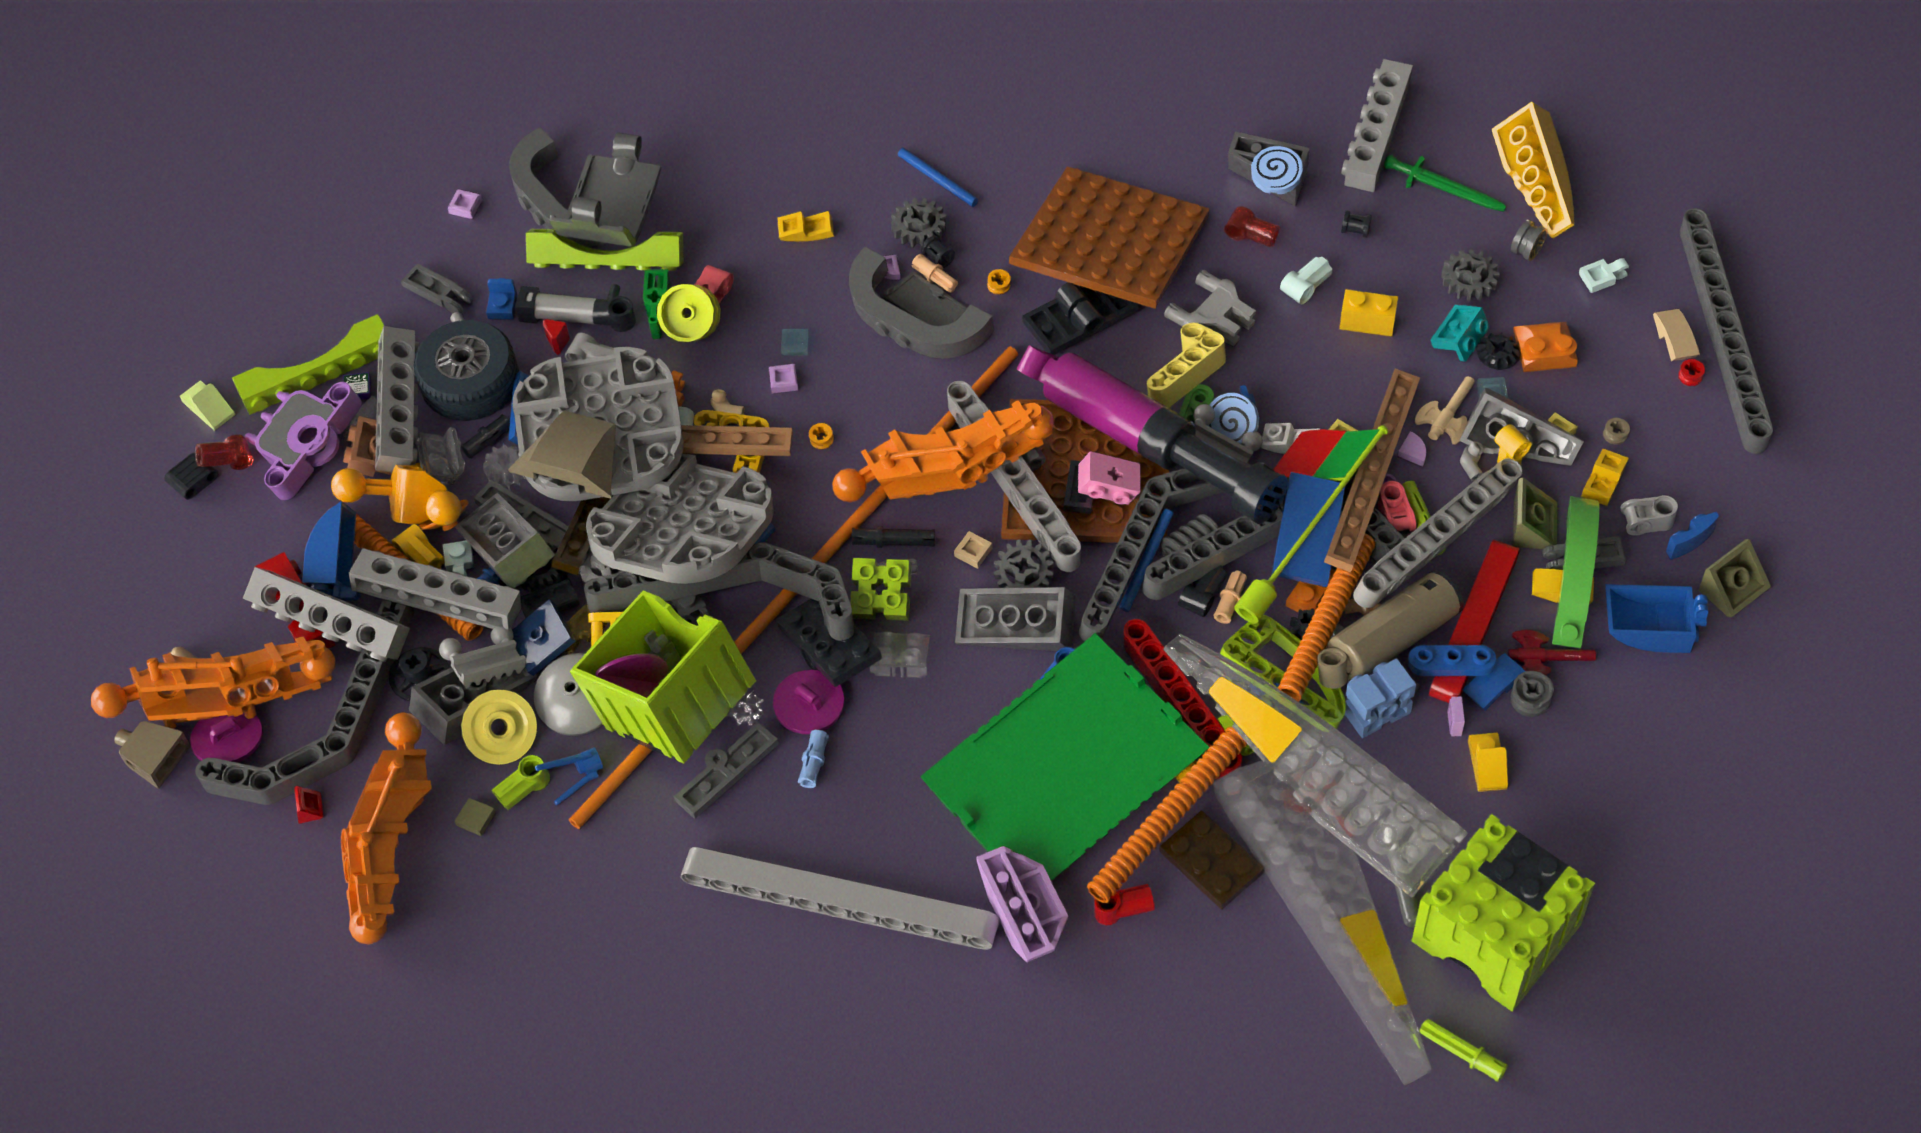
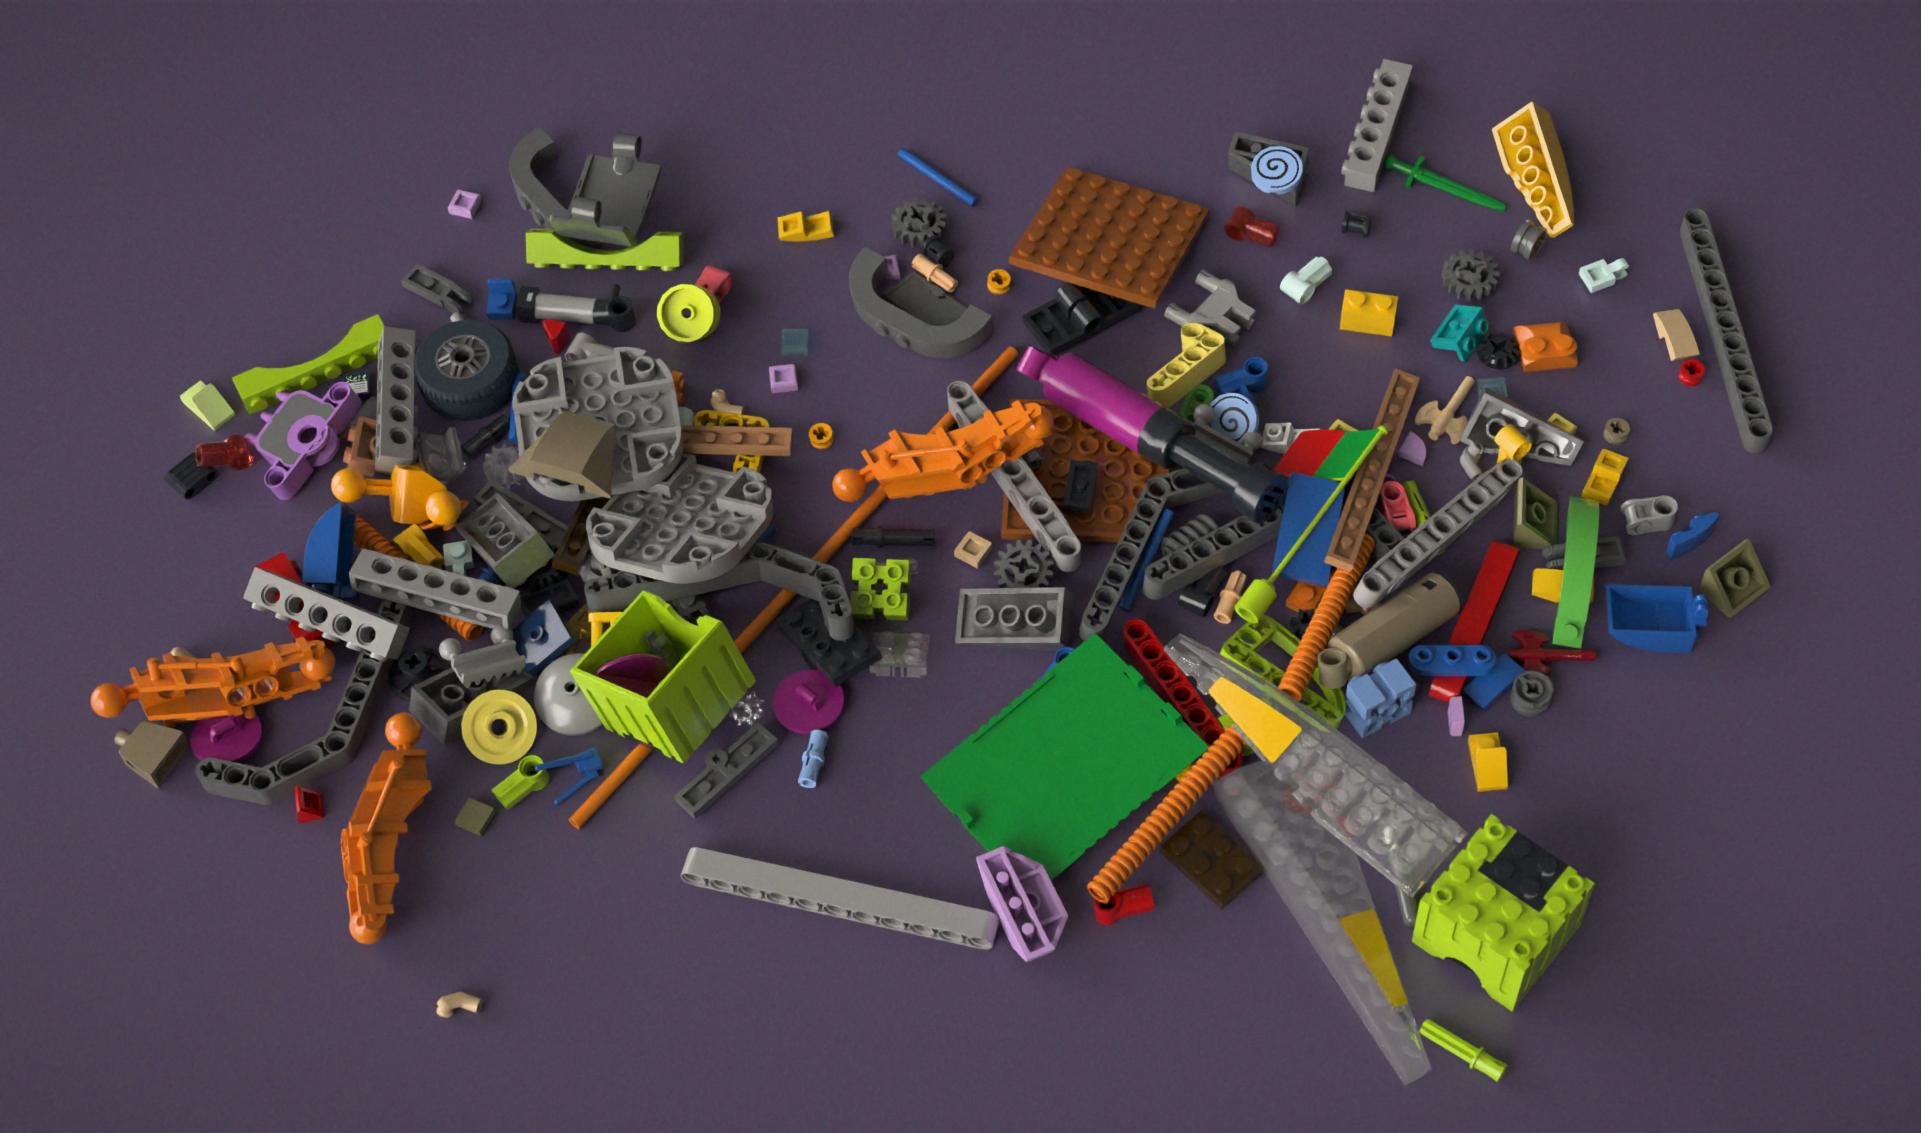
green piece [643,269,671,339] -> none
bright pink brick [1078,451,1140,505] -> none
none -> tan arm [436,992,483,1018]
none -> blue piece [1214,357,1268,395]

